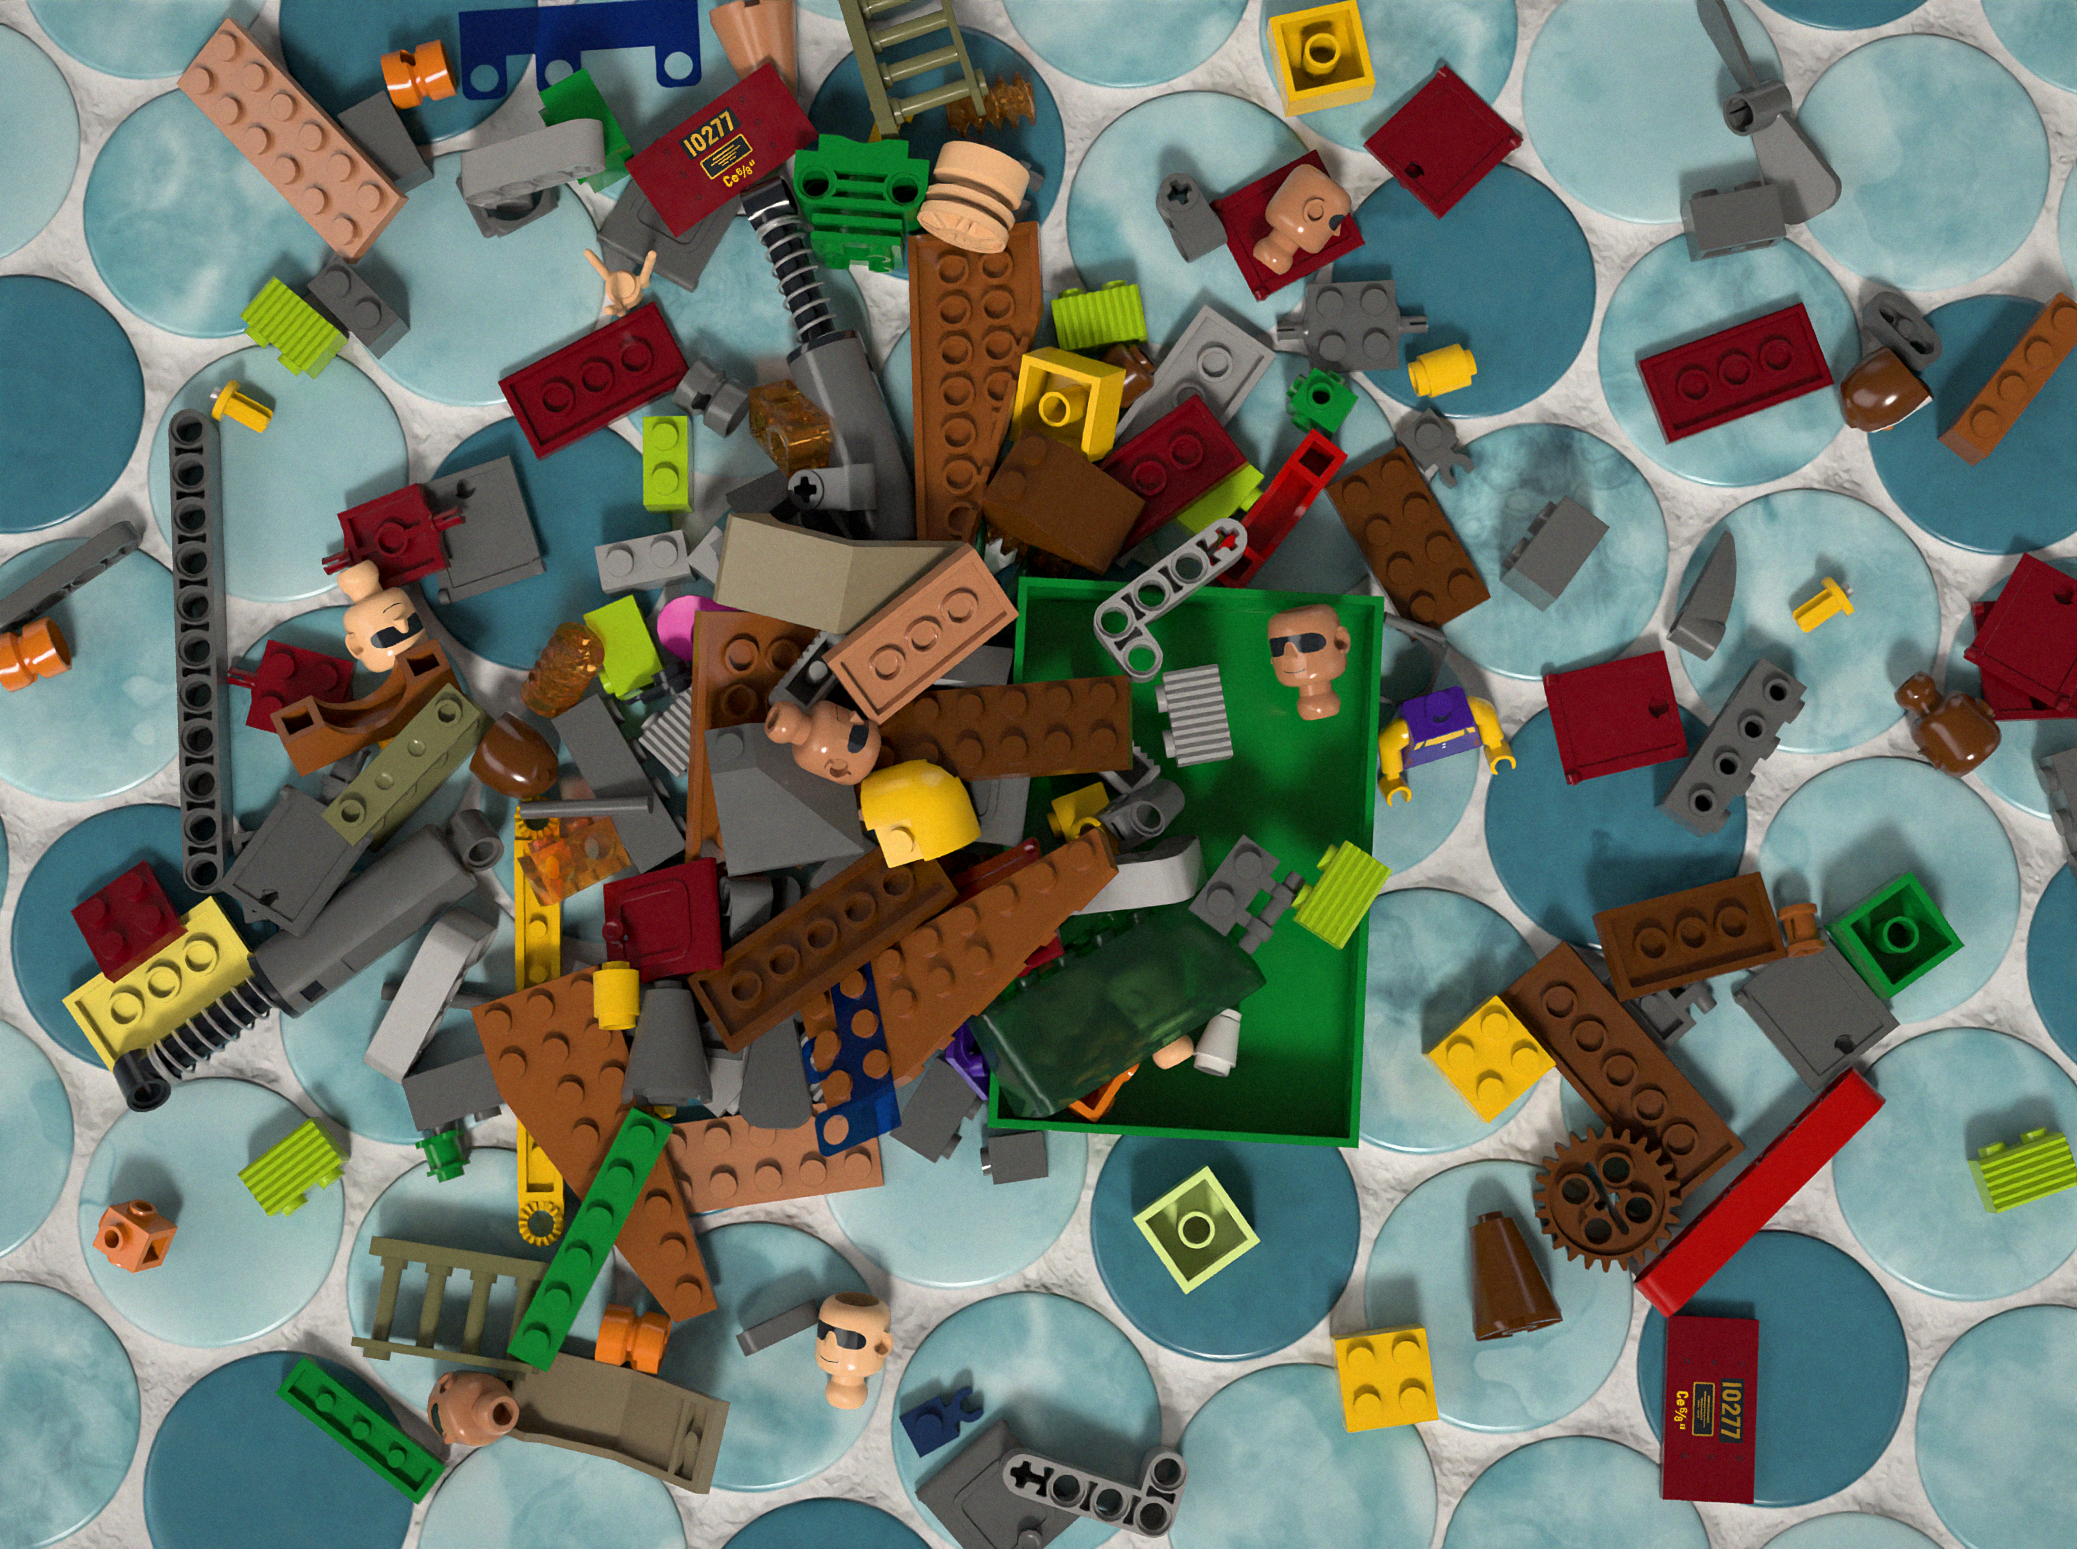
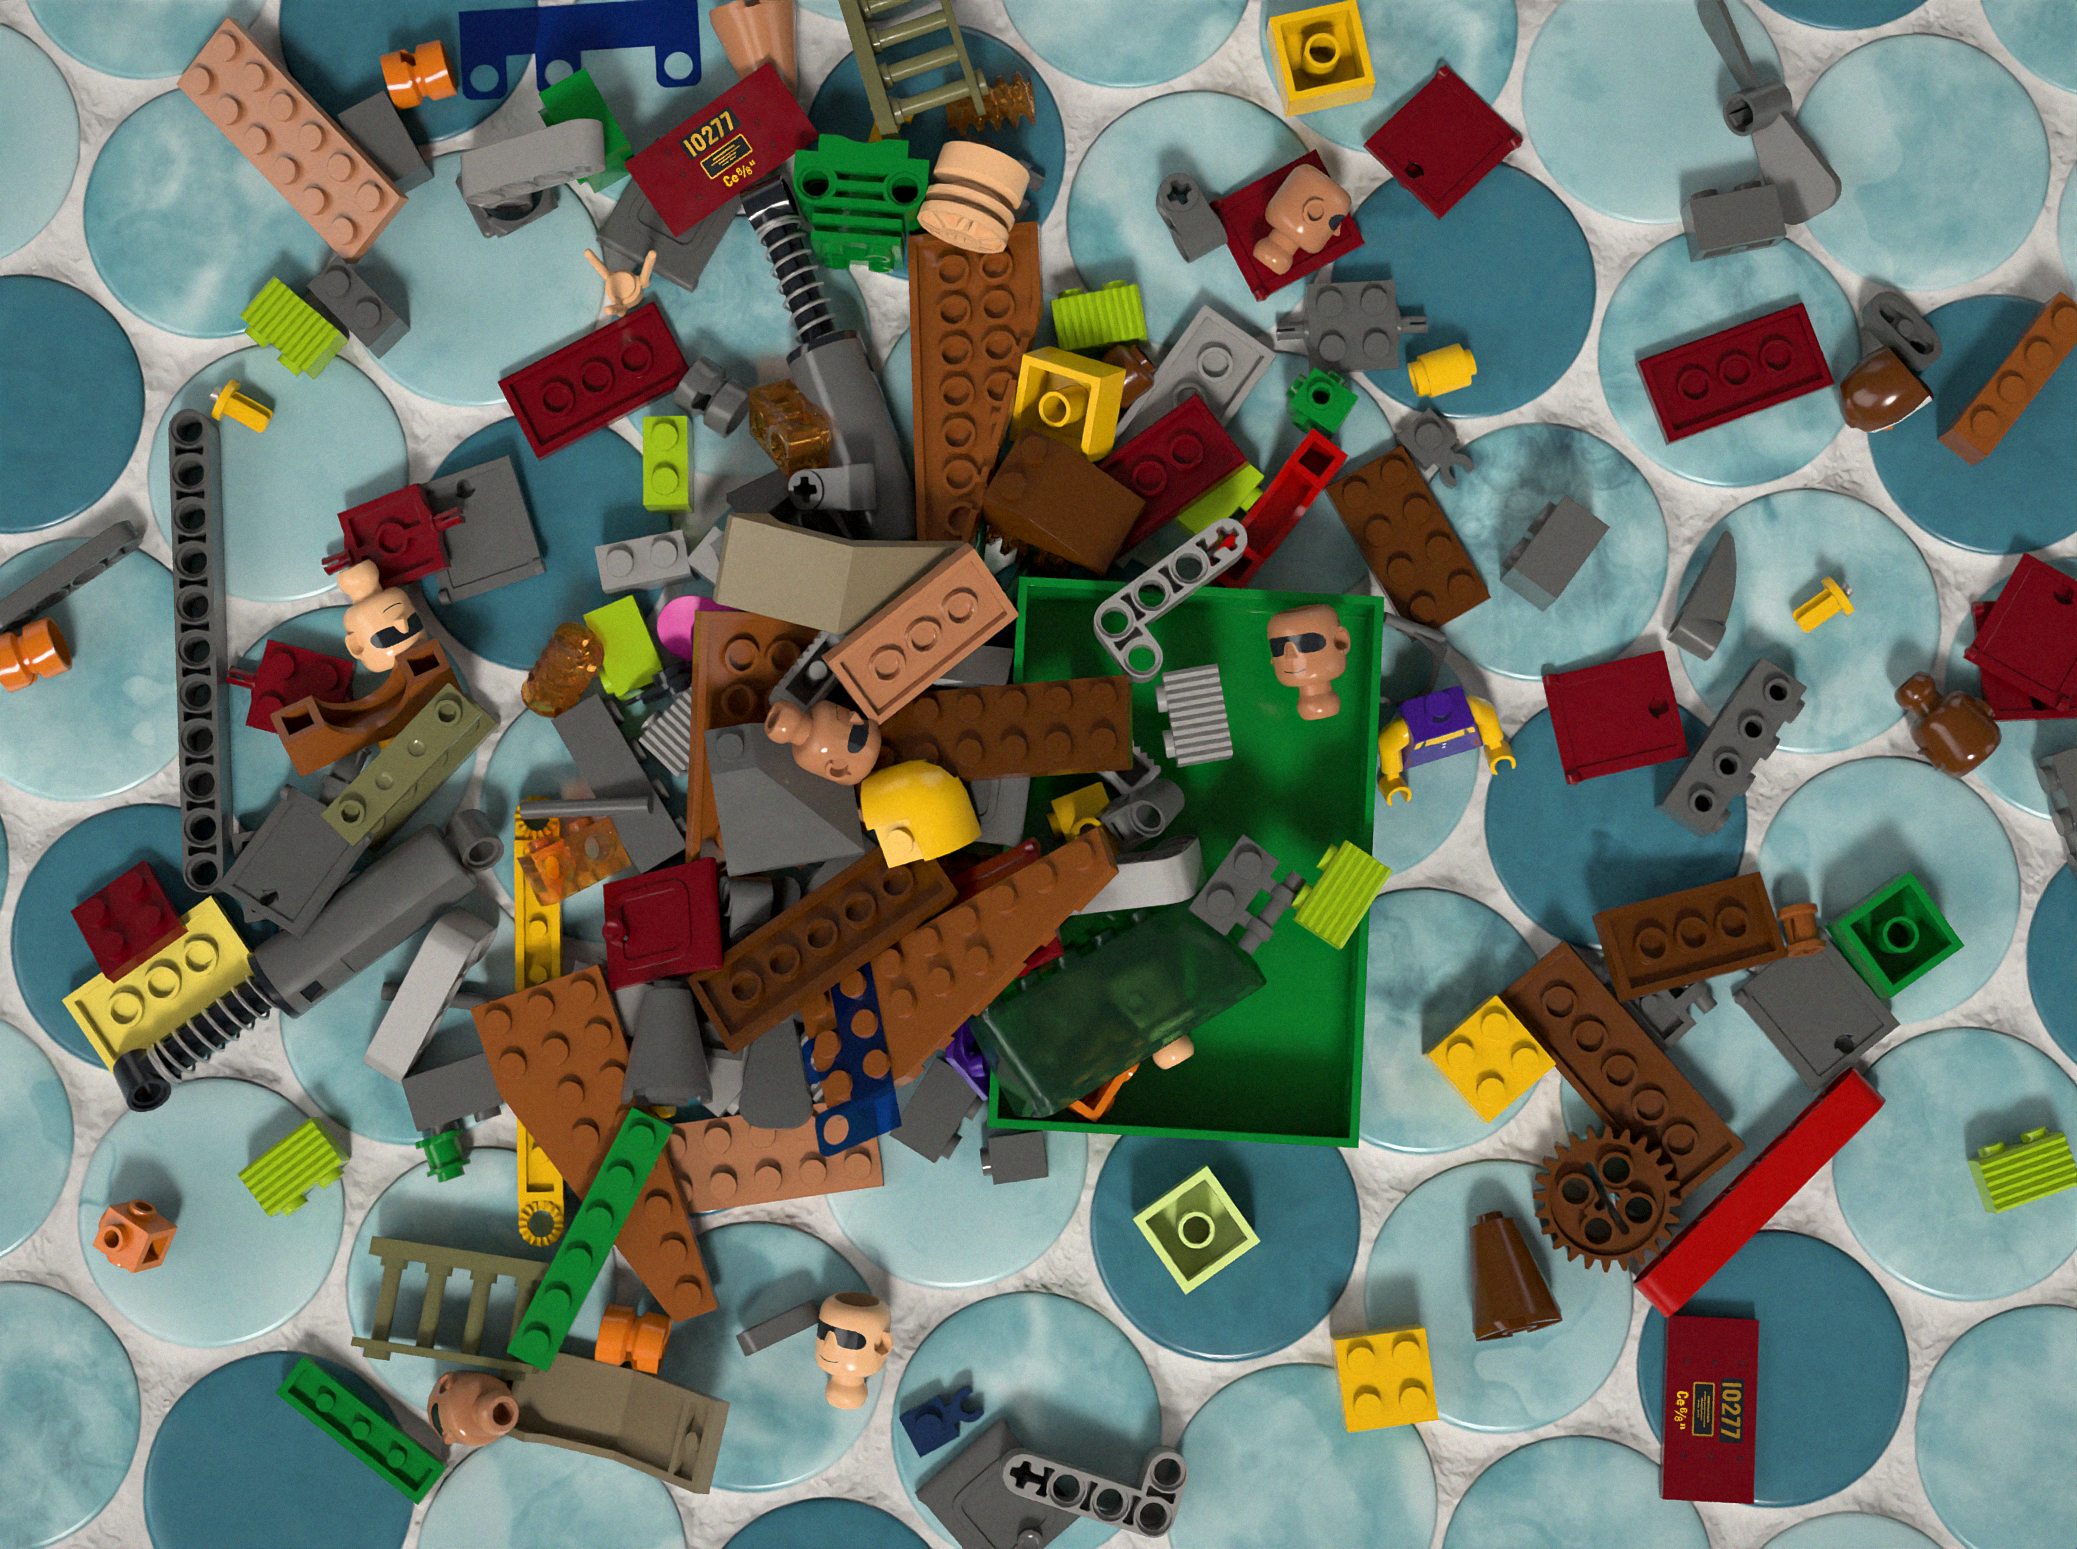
reddish brown piece [469,711,559,799] -> none
yellow brick [593,961,640,1030] -> none
white cone [1193,1007,1242,1077] -> none

